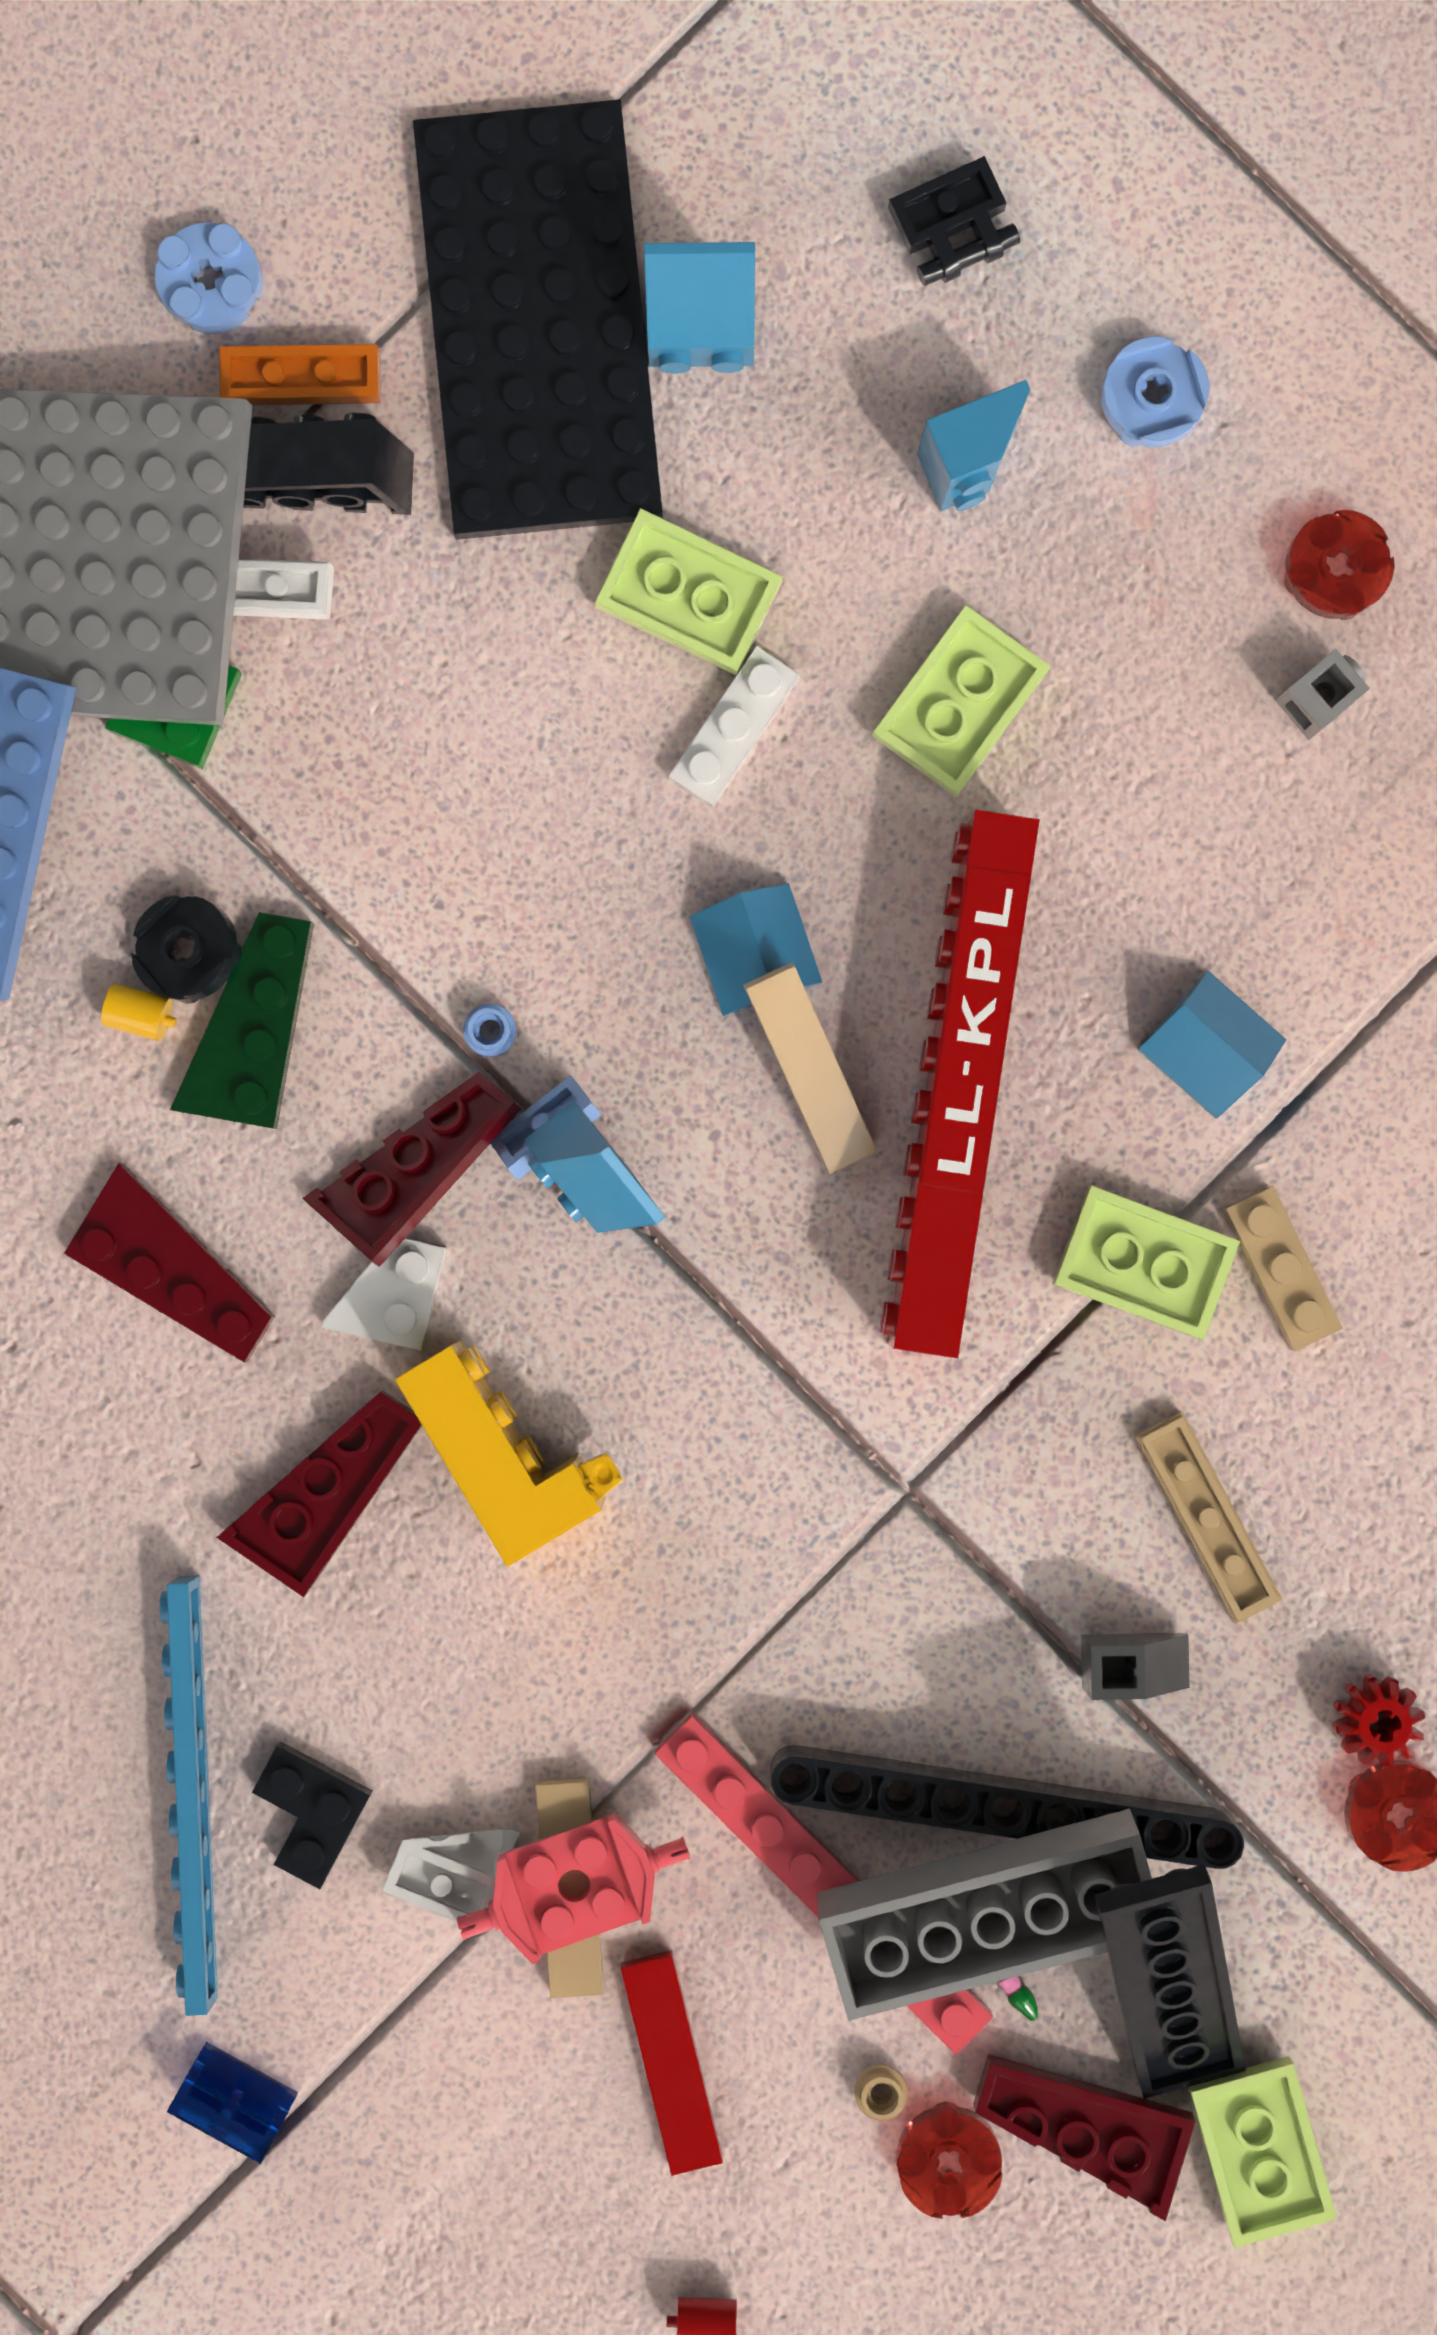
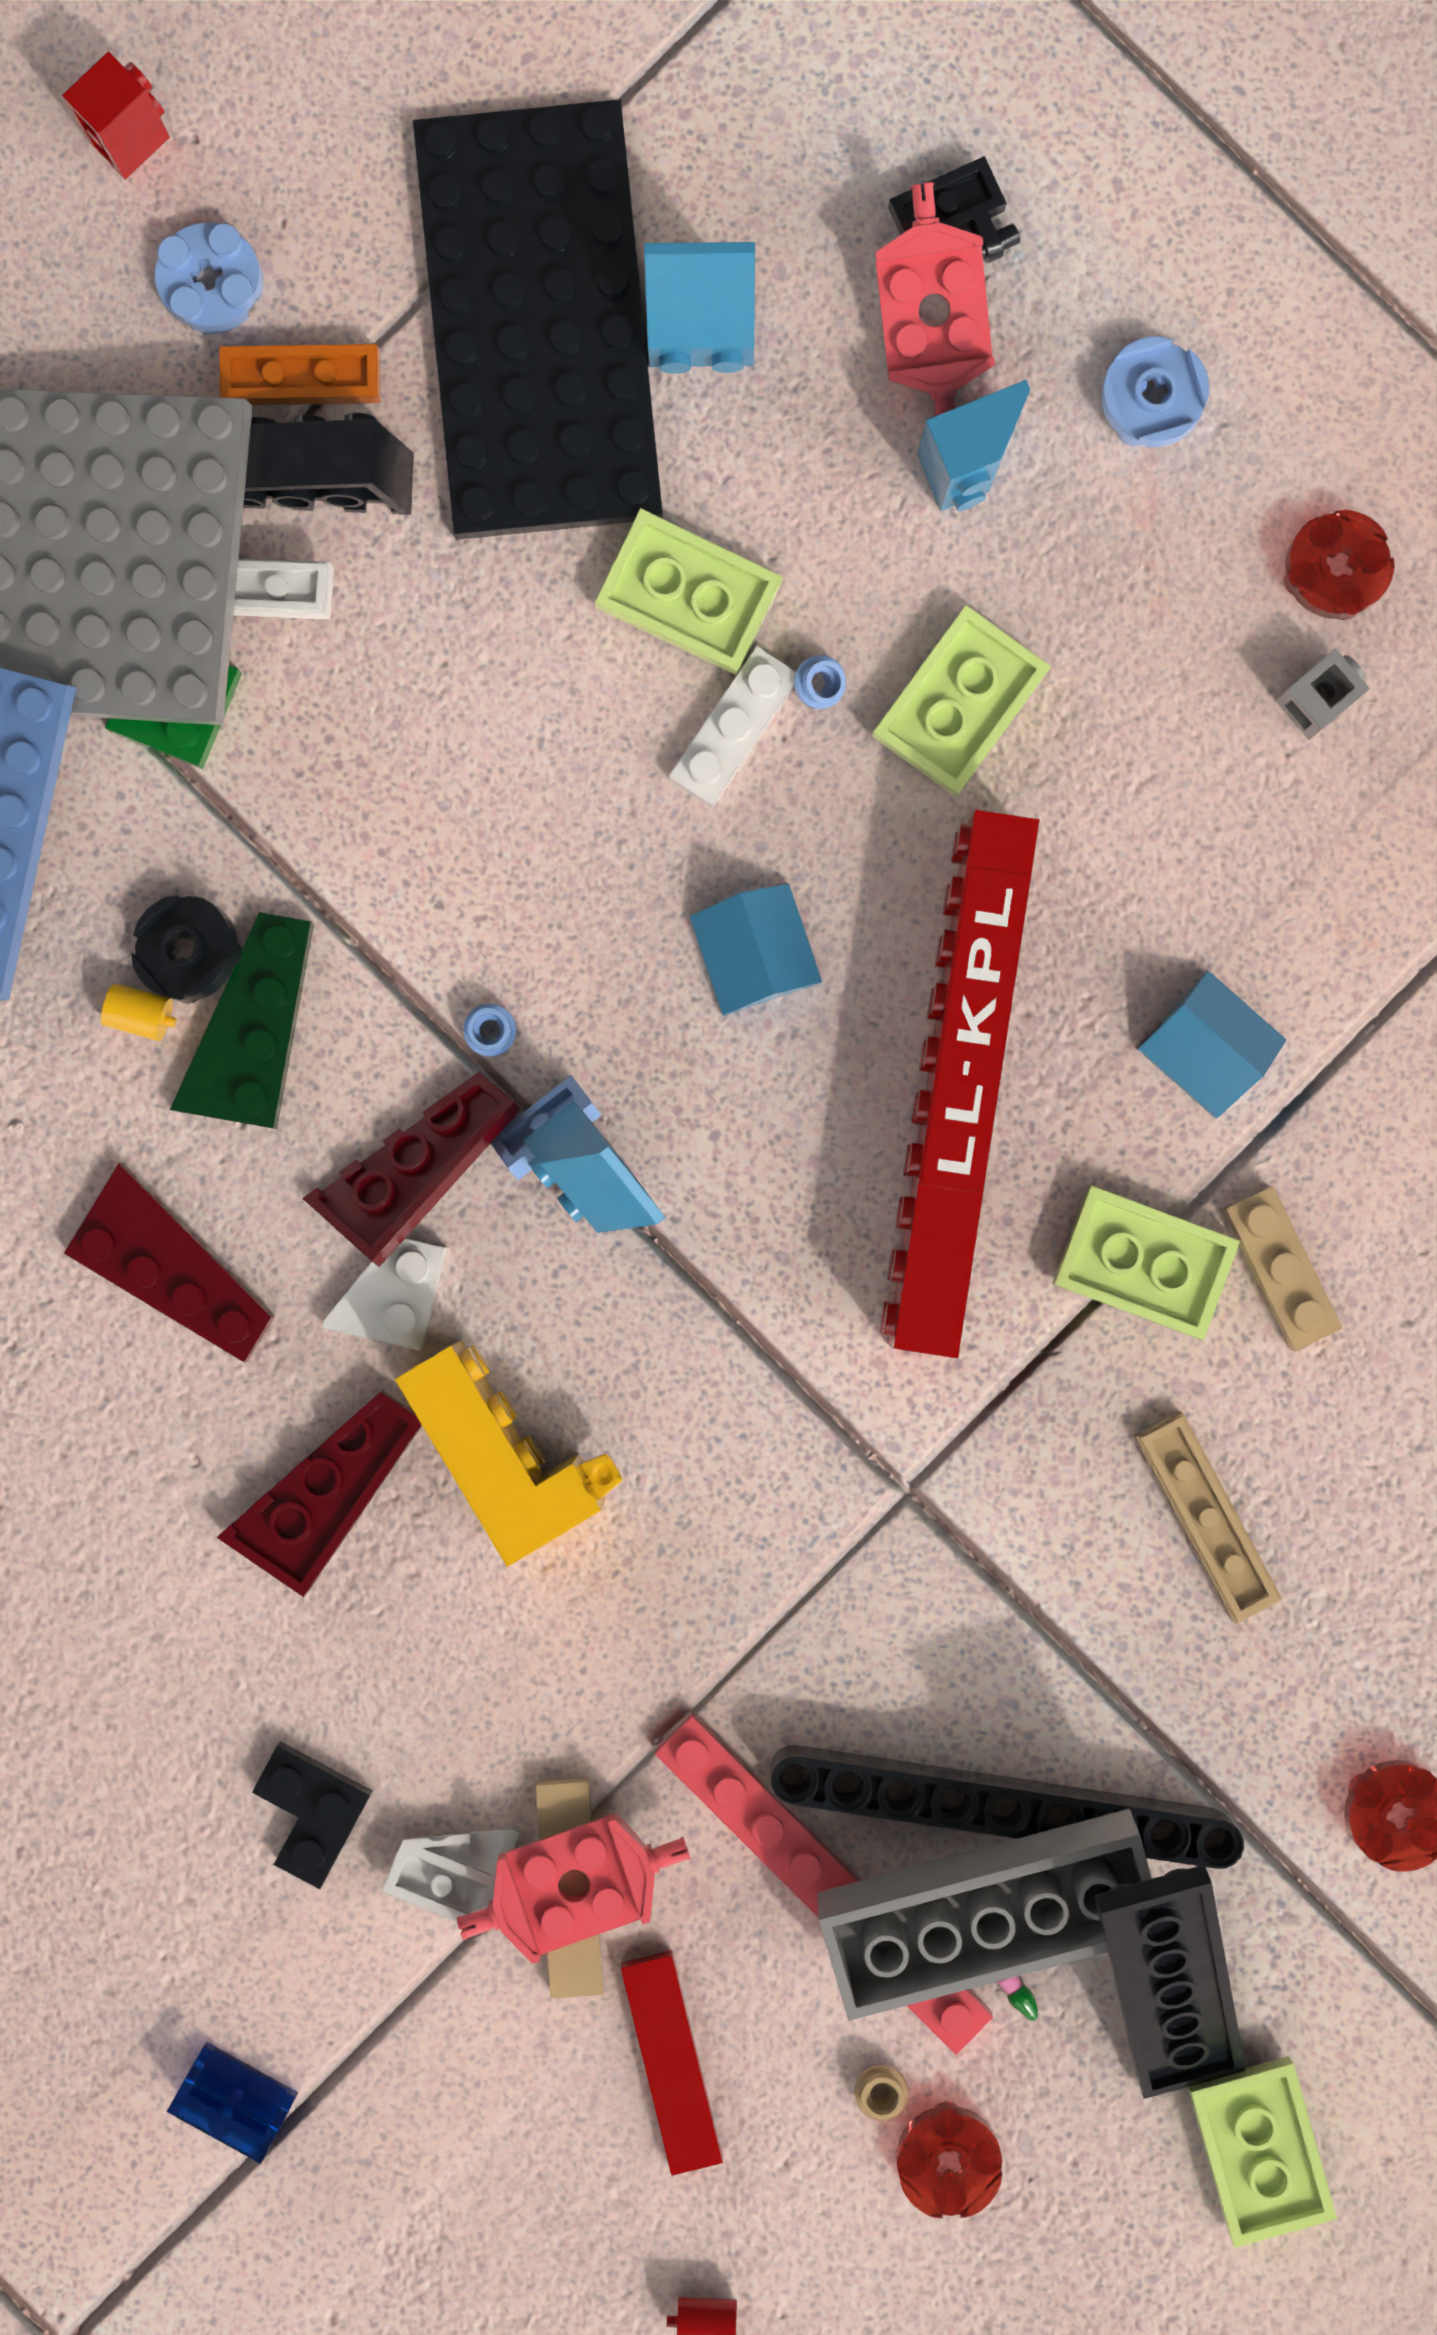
dark azure plate [160,1575,218,2016] -> none
tan tile [743,962,877,1174] -> none
dark red wing [973,2054,1196,2222] -> none
dark grey slope [1081,1633,1190,1700] -> none
red gear [1332,1674,1426,1768] -> none
none -> red brick [62,51,170,180]
none -> light blue plate [794,655,846,709]
none -> coral plate [875,182,995,416]

